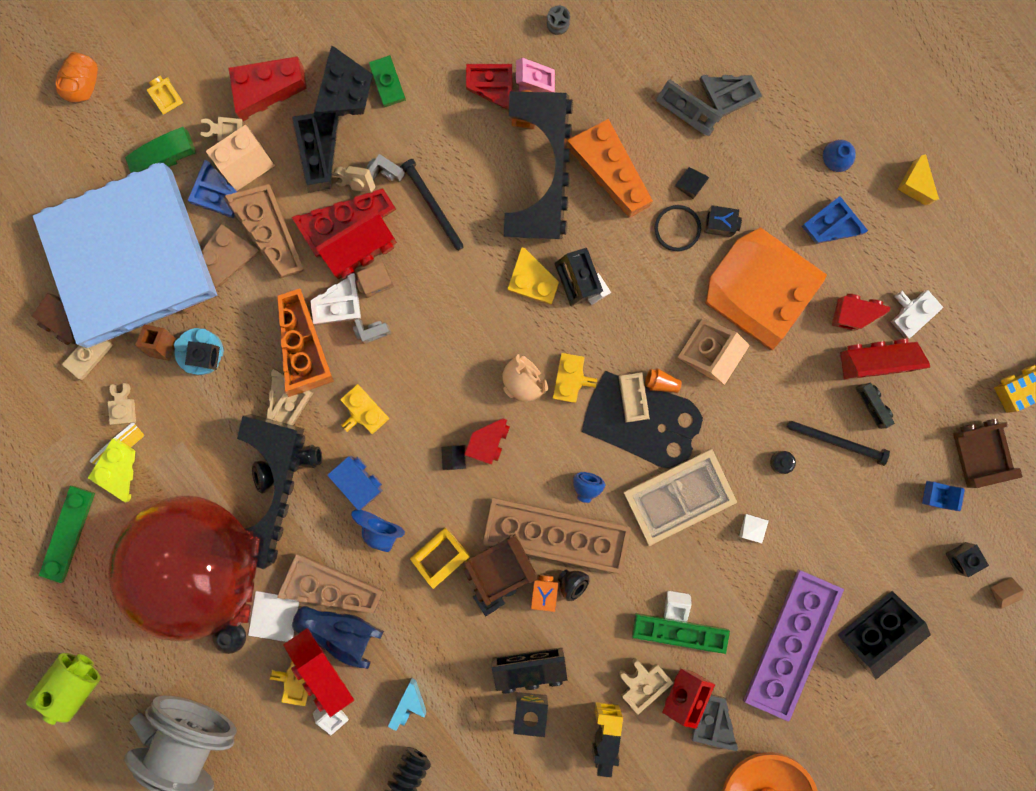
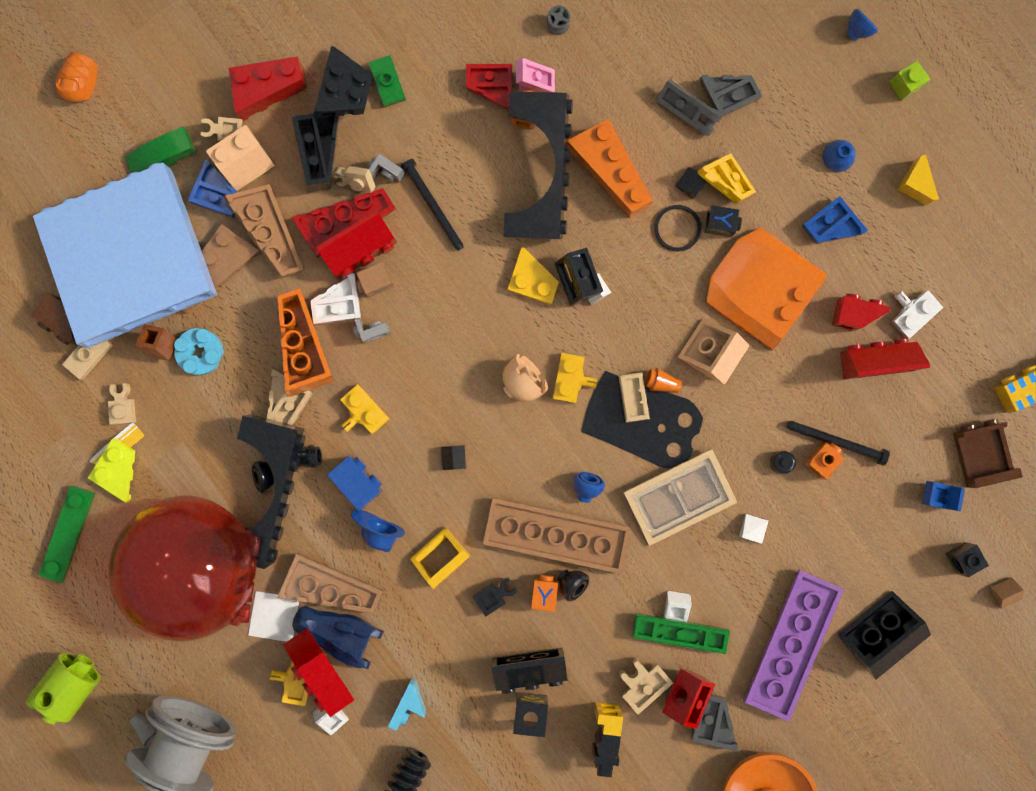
yellow bracket [147,76,183,115] -> none
black brick [185,341,220,370] -> none
black brick [212,620,246,654] -> none
reddish brown panel [463,534,538,606] -> none
red slope [465,418,510,465] -> none
pearl dark grey plate [855,382,895,429] -> none
none -> yellow wing [697,153,756,204]
none -> orange brick [803,442,845,480]
none -> blue brick [846,9,878,41]
none -> lime brick [889,60,931,101]

